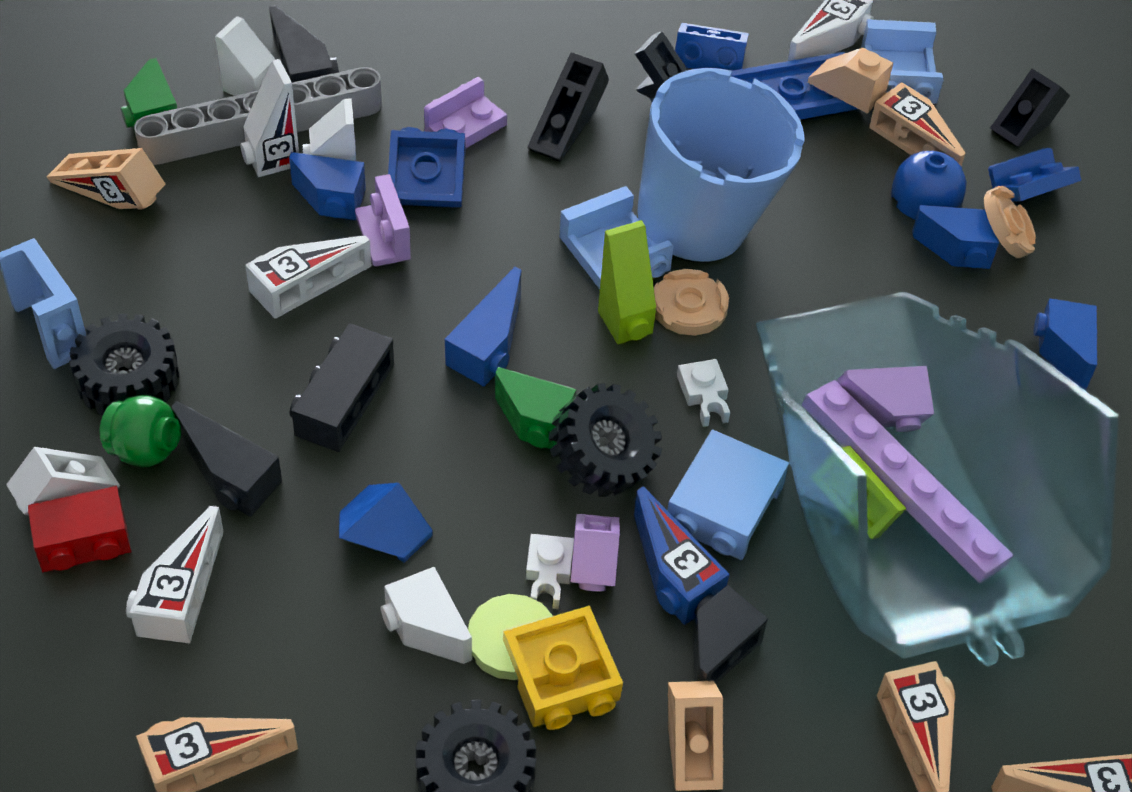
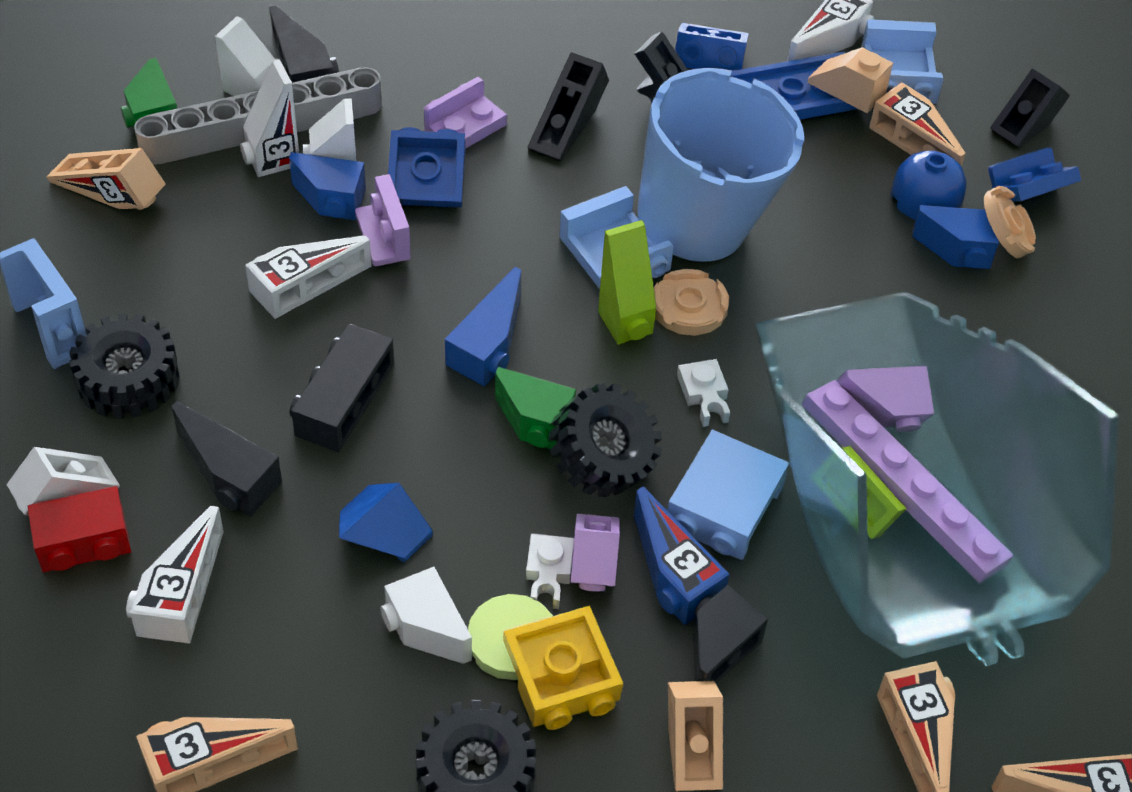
green piece [100,395,181,467] -> none
blue slope [1033,298,1097,390] -> none

